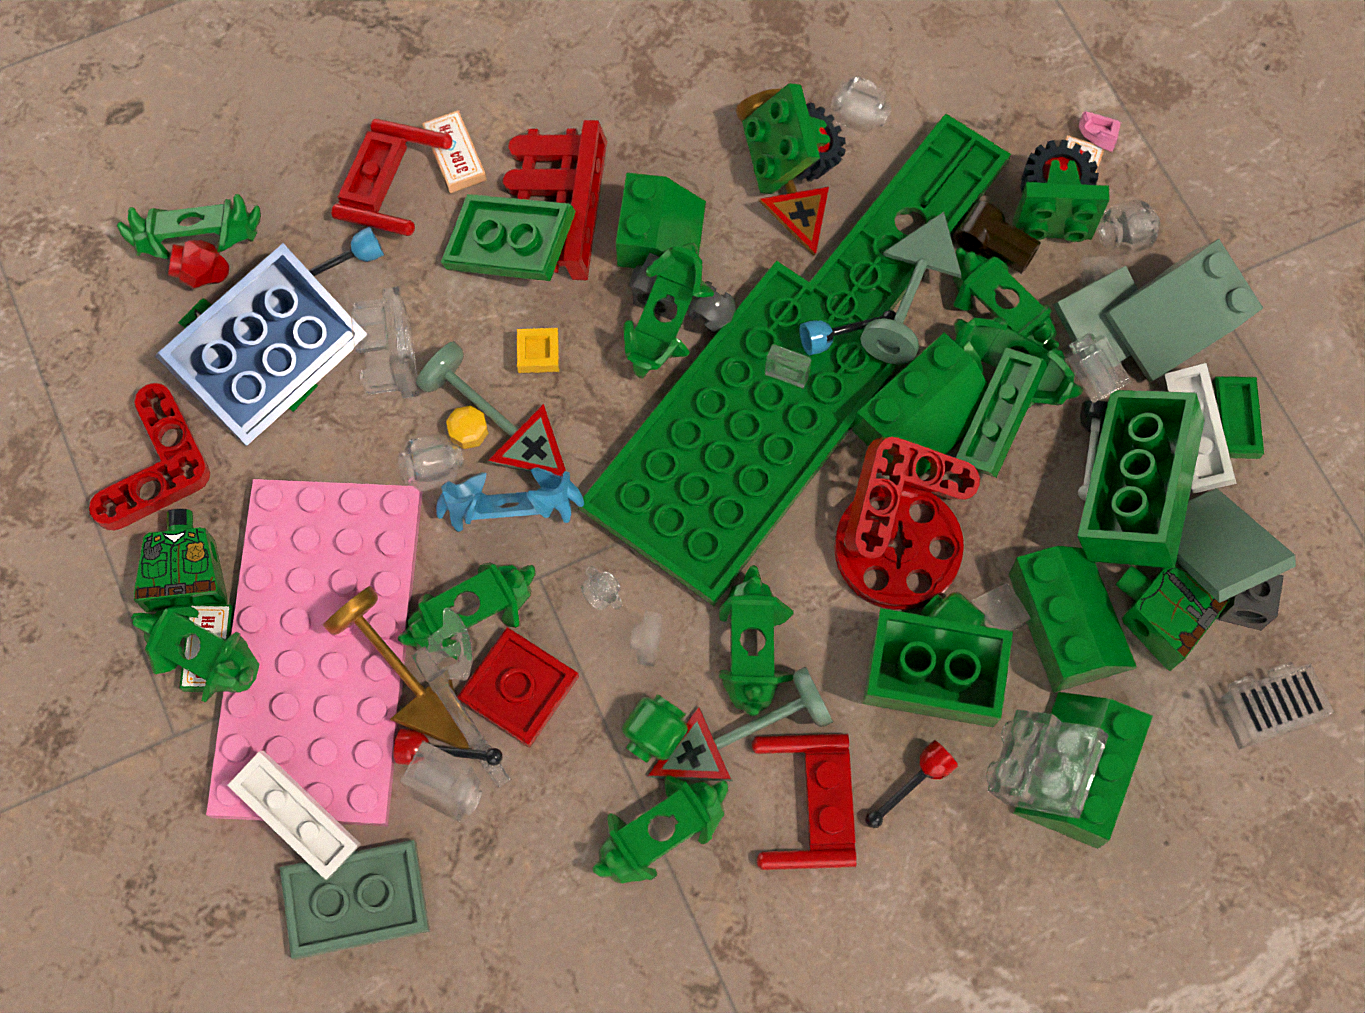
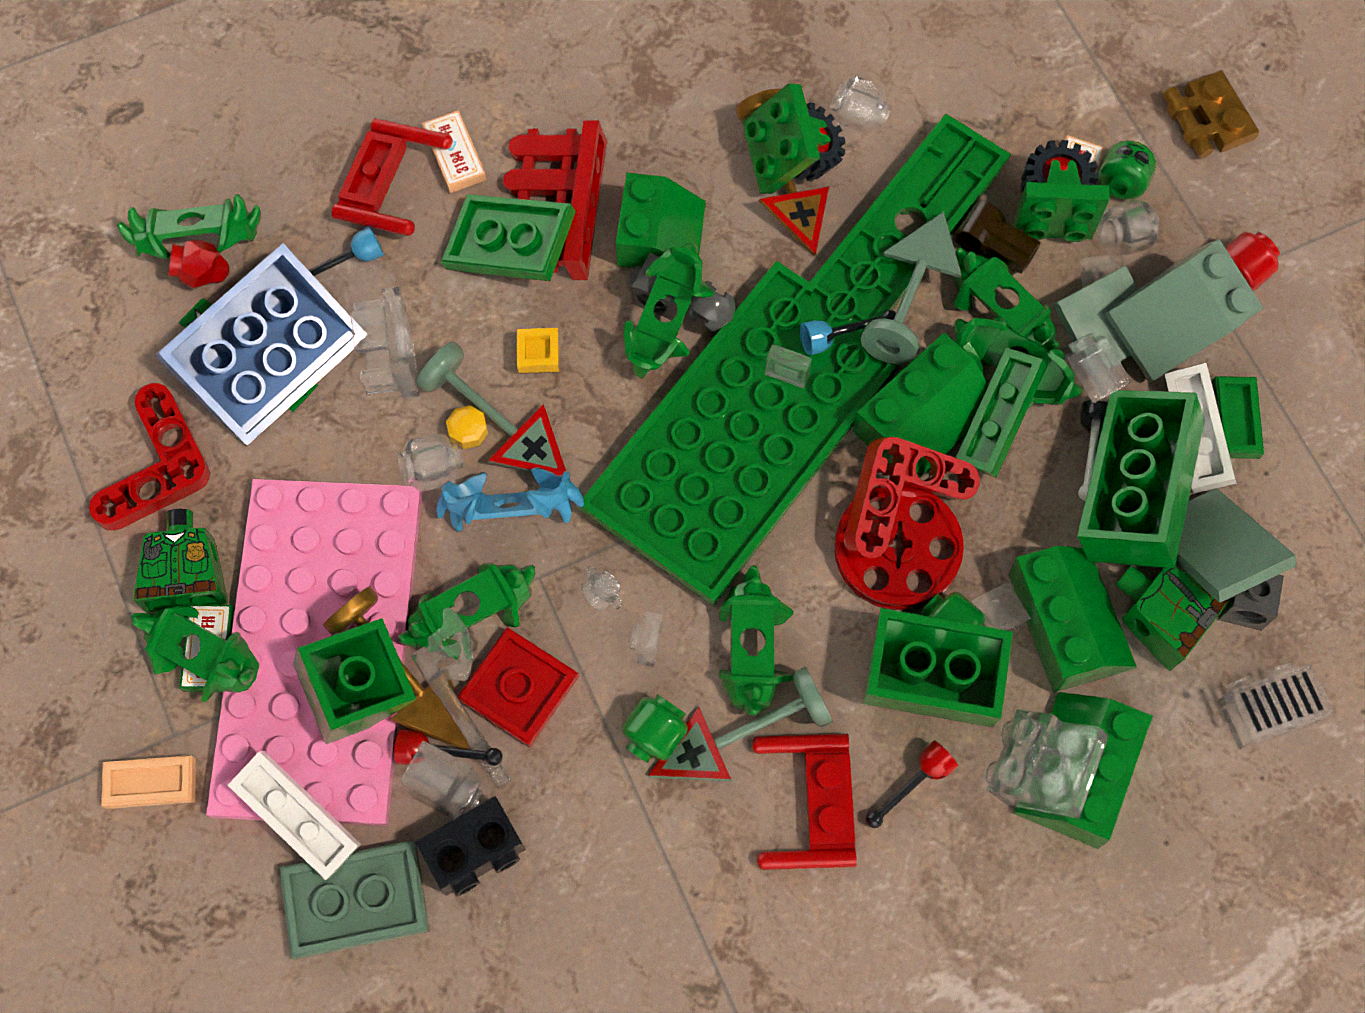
green piece [592,775,728,884] -> none
bright pink tile [1079,111,1121,152] -> none
none -> light nougat tile [101,755,196,809]
none -> green slope [293,618,416,744]
none -> black brick [415,796,526,896]
none -> green head [1098,140,1156,200]
none -> pearl gold plate [1163,70,1260,158]
none -> red head [1225,232,1280,291]

